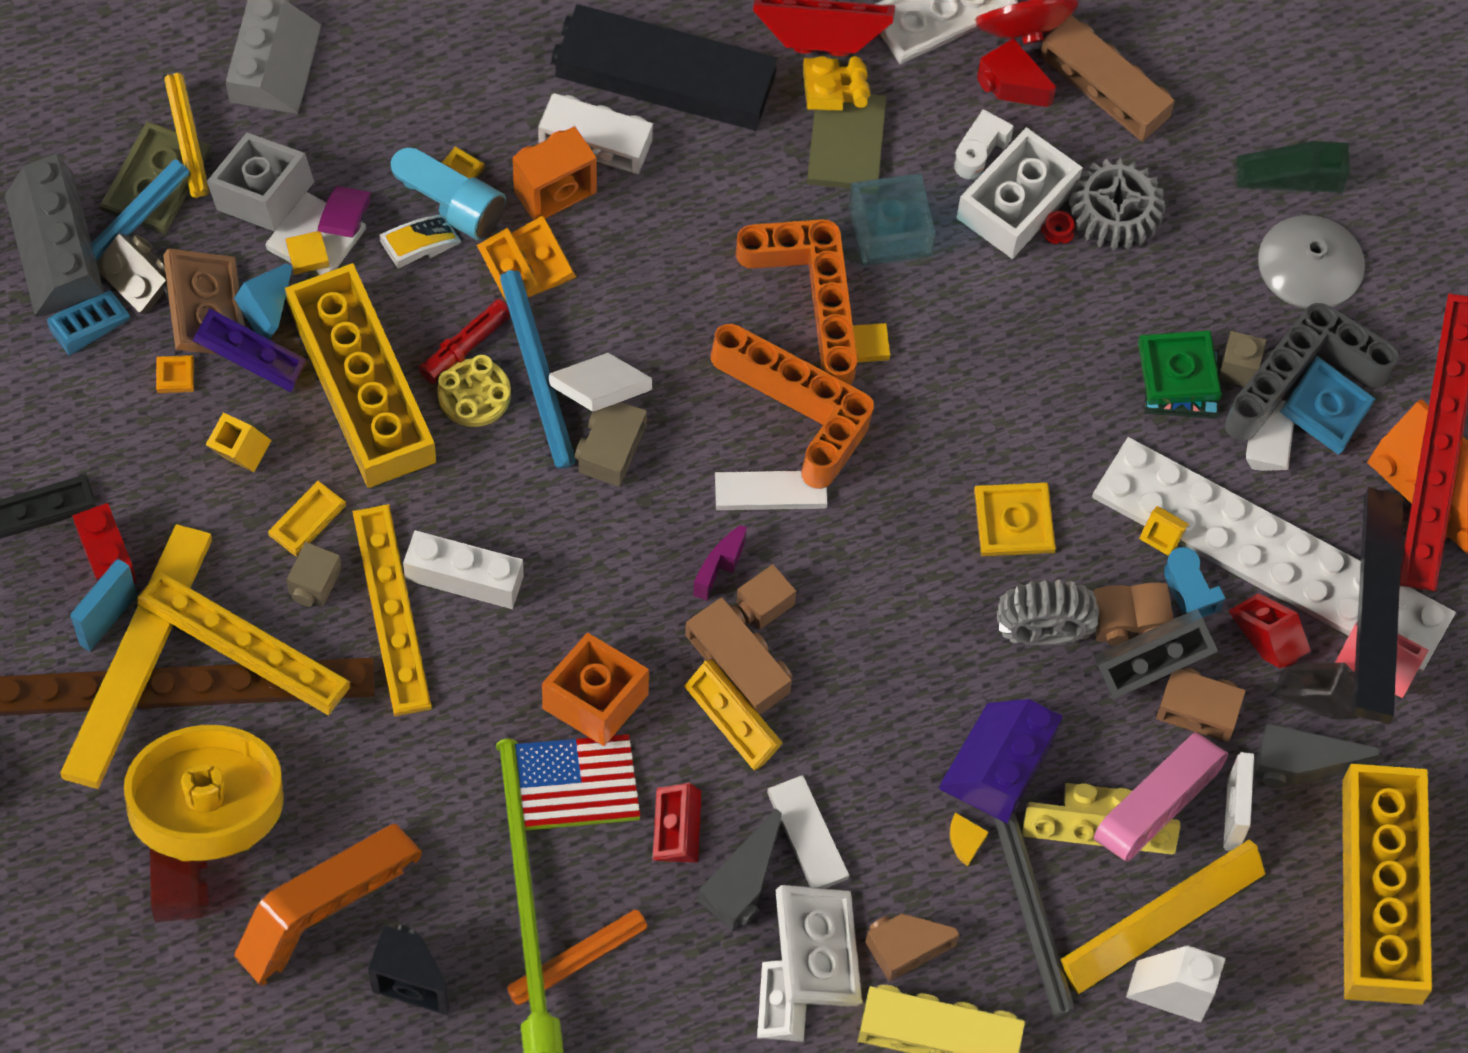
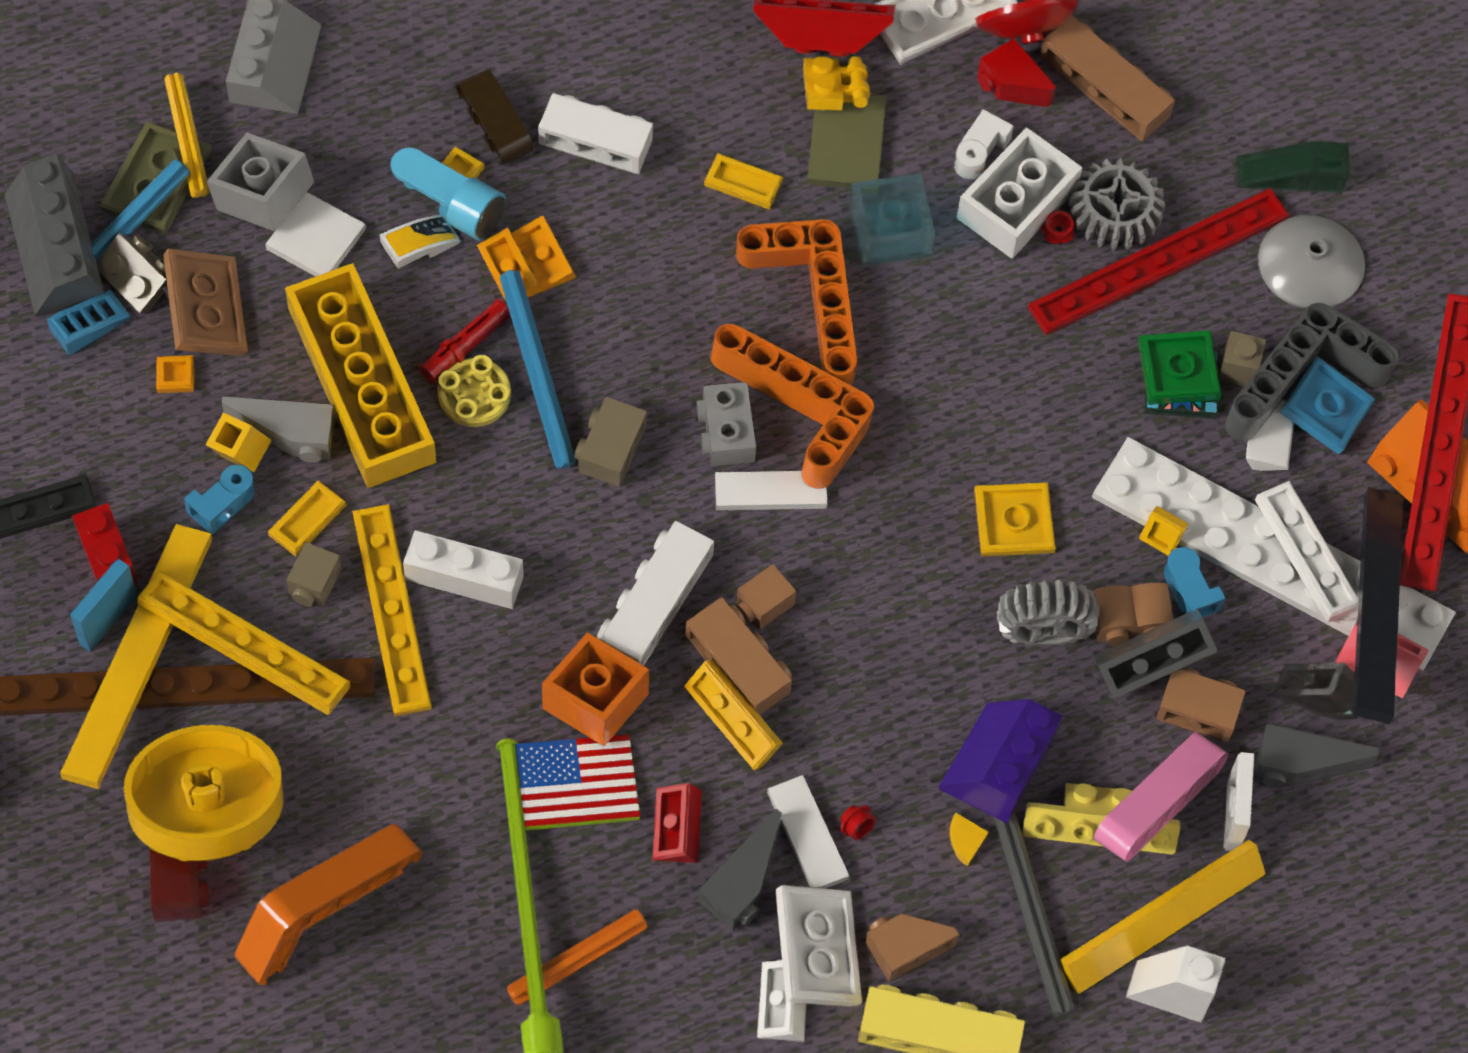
dark purple tile [192,308,307,392] -> none
dark azure slope [234,264,293,340] -> none
yellow tile [285,231,330,275] -> none
magenta slope [318,186,371,238] -> none
black slope [368,925,450,1015] -> none
orange brick [512,126,597,220] -> none
white tile [549,353,652,412] -> none
black brick [551,4,778,131] -> none
magenta slope [693,525,747,600] -> none
yellow tile [853,323,890,362] -> none
red slope [1228,593,1311,669] -> none
yellow brick [1342,764,1432,1005] -> none
none -> dark azure leg [184,465,255,535]
none -> light grey slope [222,396,335,463]
none -> dark brown beam [455,69,533,165]
none -> white brick [597,521,714,666]
none -> light grey brick [696,382,756,466]
none -> yellow tile [704,153,783,210]
none -> red plate [840,805,876,841]
none -> red tile [1028,188,1289,336]
none -> white tile [1255,481,1359,623]

